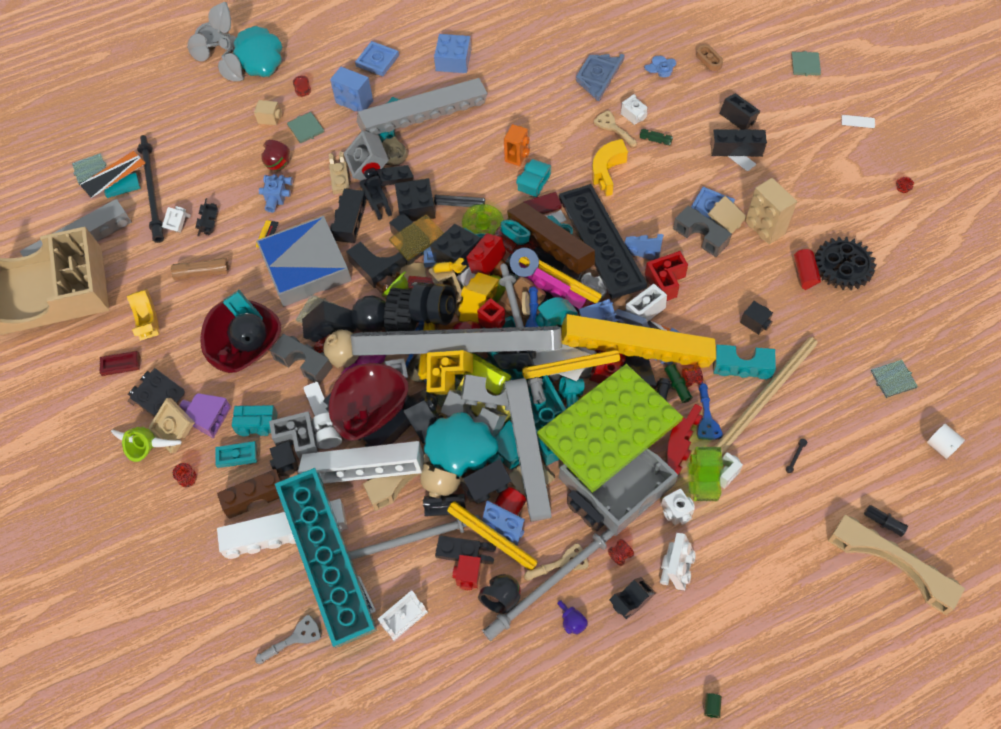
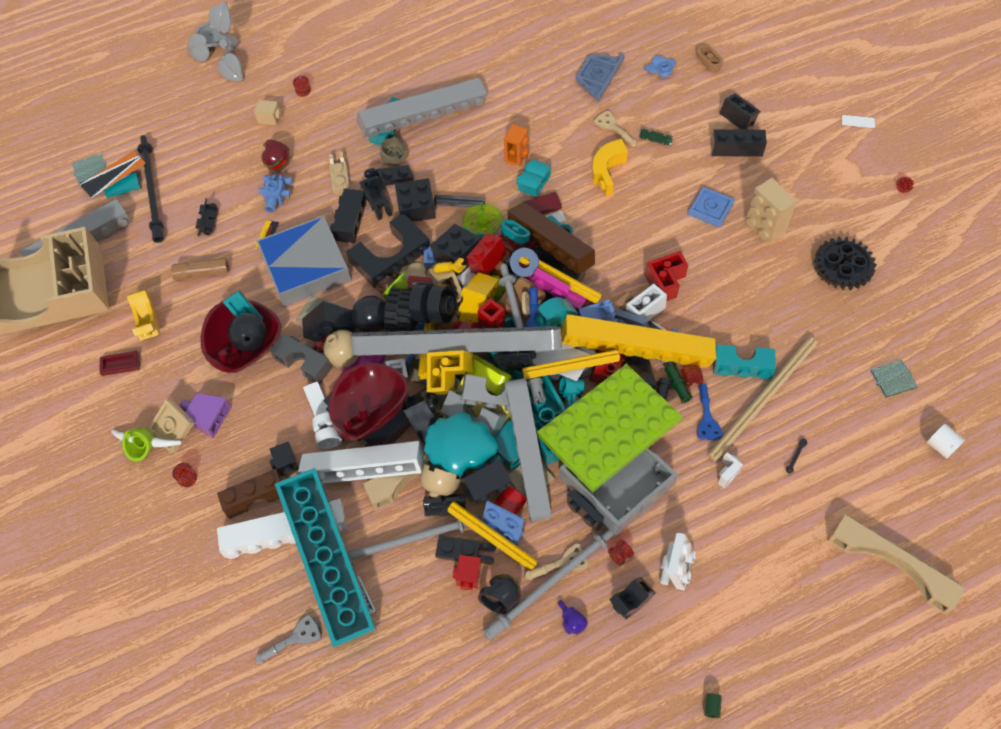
black bracket [127,368,185,417] -> none
white bracket [162,206,191,233] -> none
teal plate [215,441,257,468] -> none
teal brick [232,405,278,436] -> none
teal piece [233,26,283,77] -> none
light grey brick [269,411,319,461] -> none
sand green piece [287,112,324,143] -> none
medium blue brick [330,67,373,112] -> none
light grey brick [343,130,389,181] -> none
medium blue plate [355,41,399,76] -> none
white hinge [378,590,428,641] -> none
clear yellow piece [389,215,444,261] -> none
medium blue brick [434,34,472,73] -> none
black plate [559,184,647,299] -> none
white hair [580,272,607,299] -> none
white brick [621,94,648,125] -> none
medium blue wing [625,234,664,260] -> none
white brick [661,488,695,526] -> none
red slope [665,404,703,476] -> none
dark grey arch [673,206,732,257] -> none
clear neon green brick [687,447,723,501] -> none
tan piece [708,196,746,233] -> none
white sticker [728,156,756,171] -> none
black brick [740,301,773,335] -> none
sand green piece [791,51,821,76] -> none
red brick [794,249,821,290] -> none
black axle [864,505,908,537] -> none

